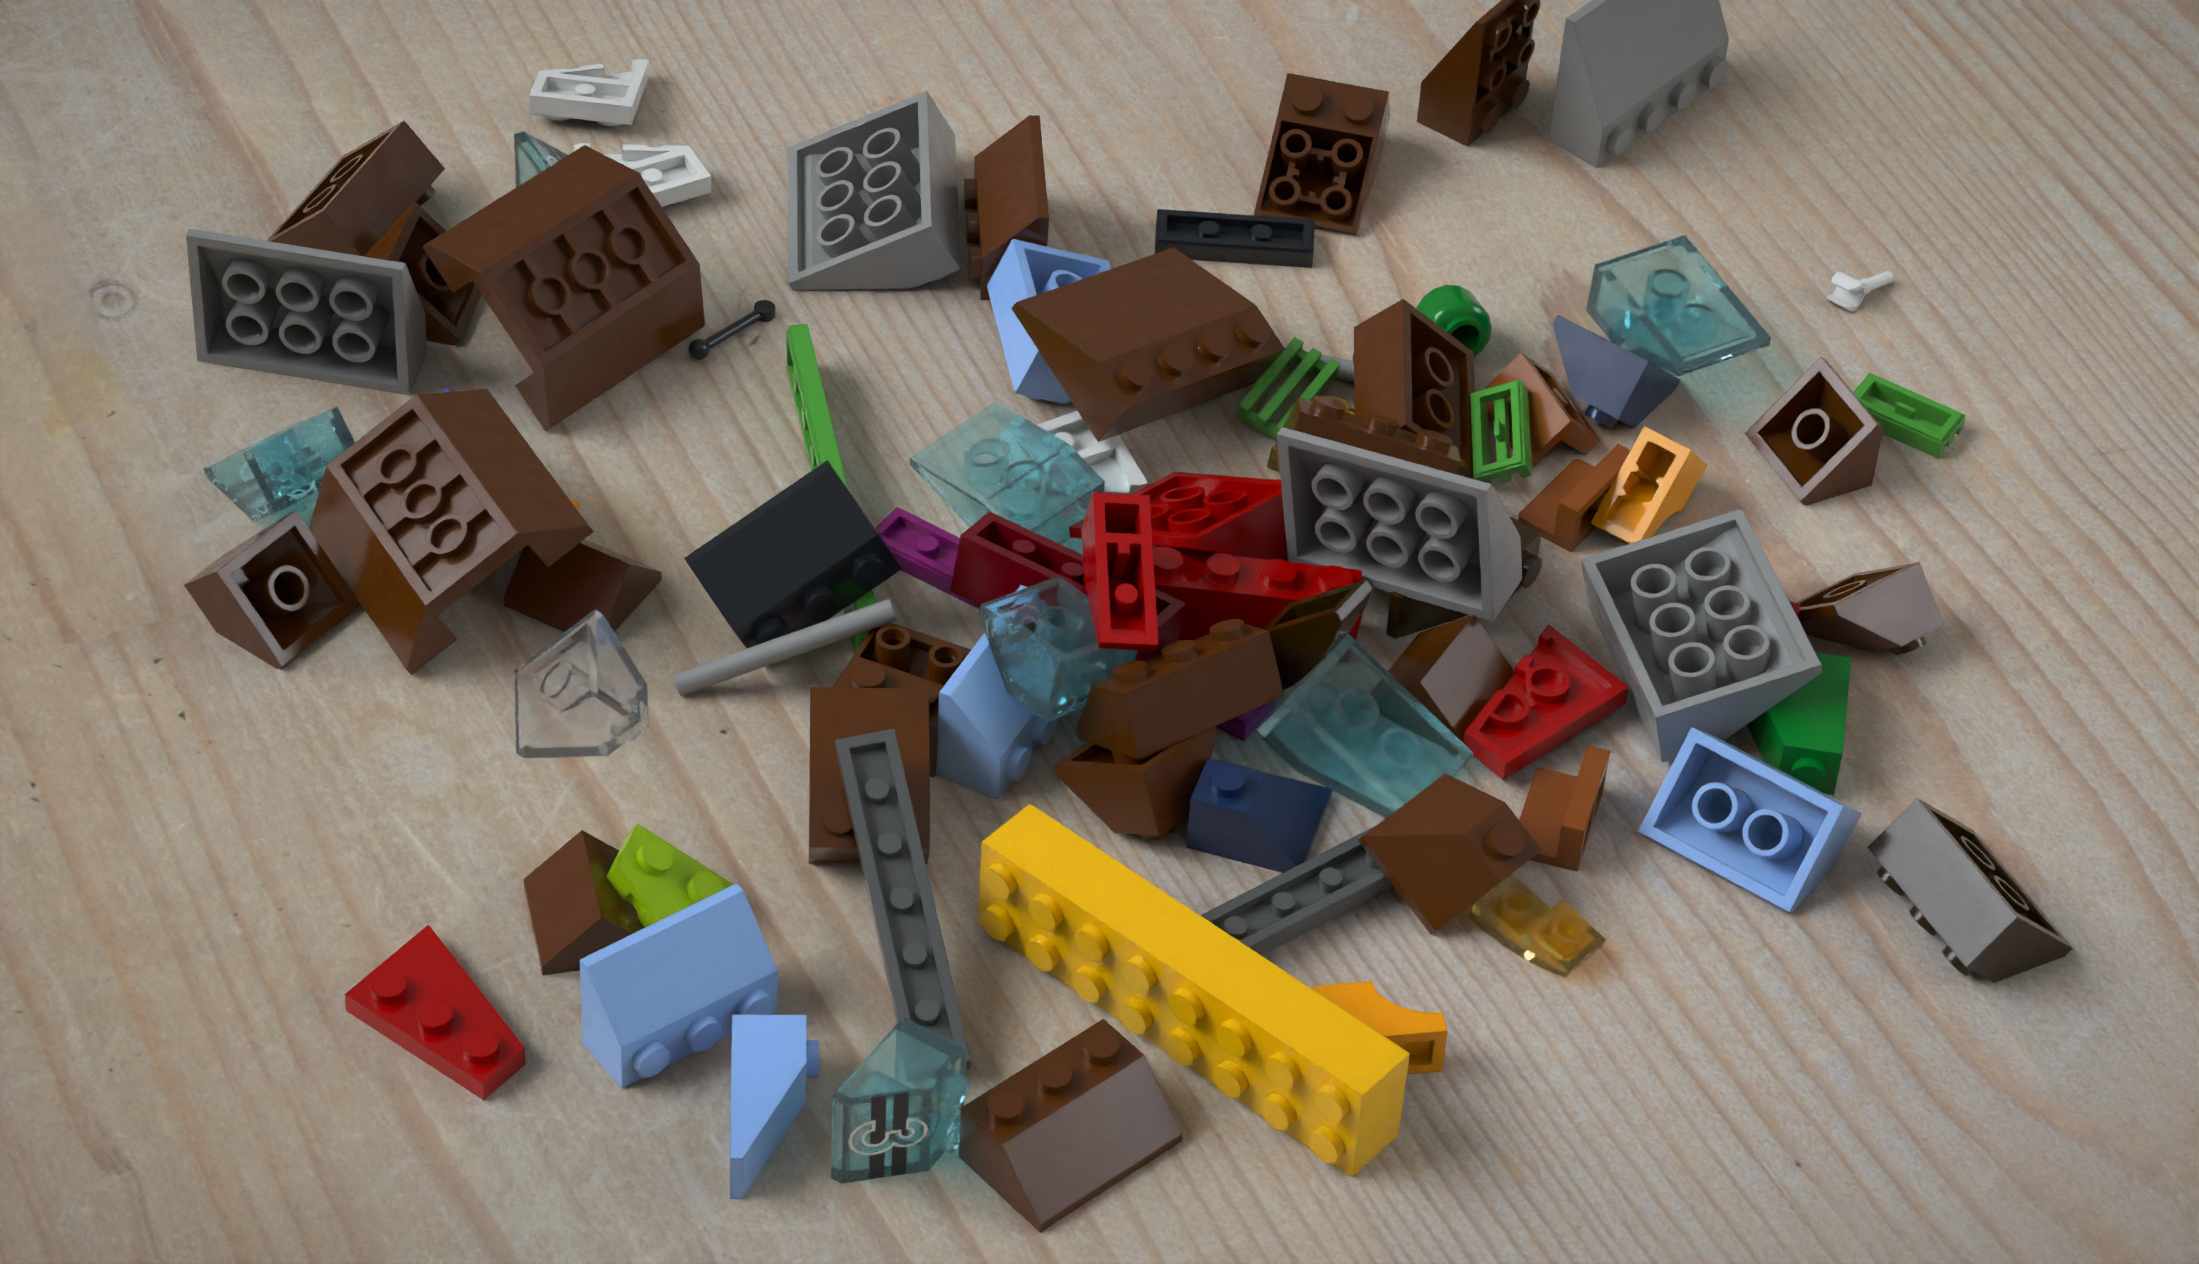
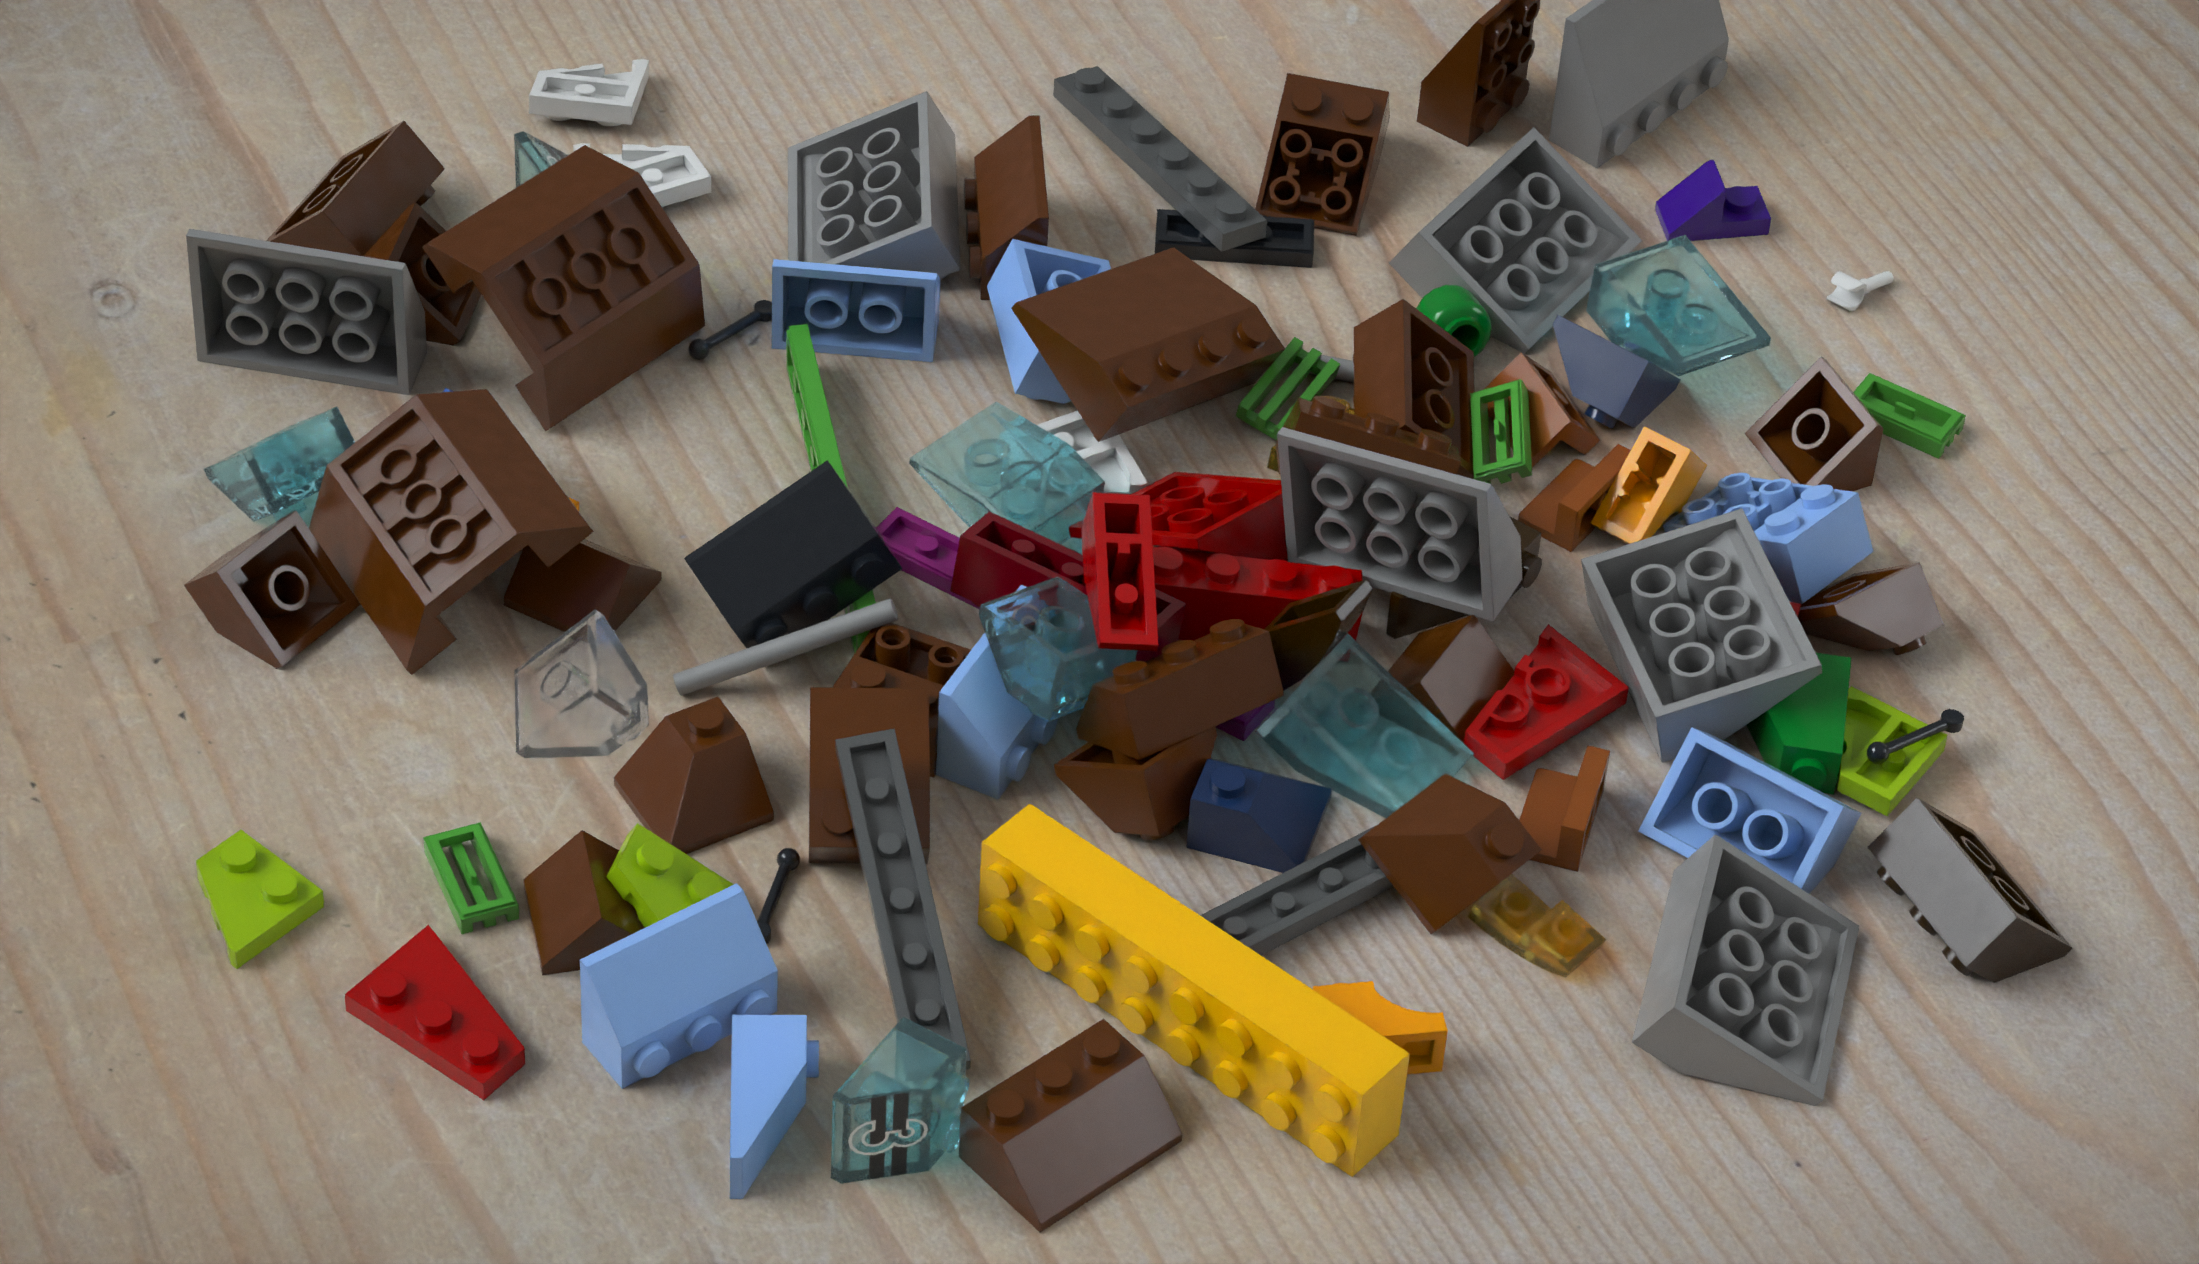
none -> lime wing [196,830,324,969]
none -> bright green tile [423,822,519,934]
none -> reddish brown slope [614,696,774,854]
none -> black hinge [757,848,800,944]
none -> light blue slope [772,259,941,362]
none -> dark grey plate [1053,66,1267,252]
none -> light grey slope [1389,127,1642,354]
none -> light grey slope [1632,834,1859,1106]
none -> dark purple slope [1655,160,1771,243]
none -> light blue slope [1663,473,1874,604]
none -> lime wing [1837,686,1948,816]
none -> black hinge [1866,709,1964,764]

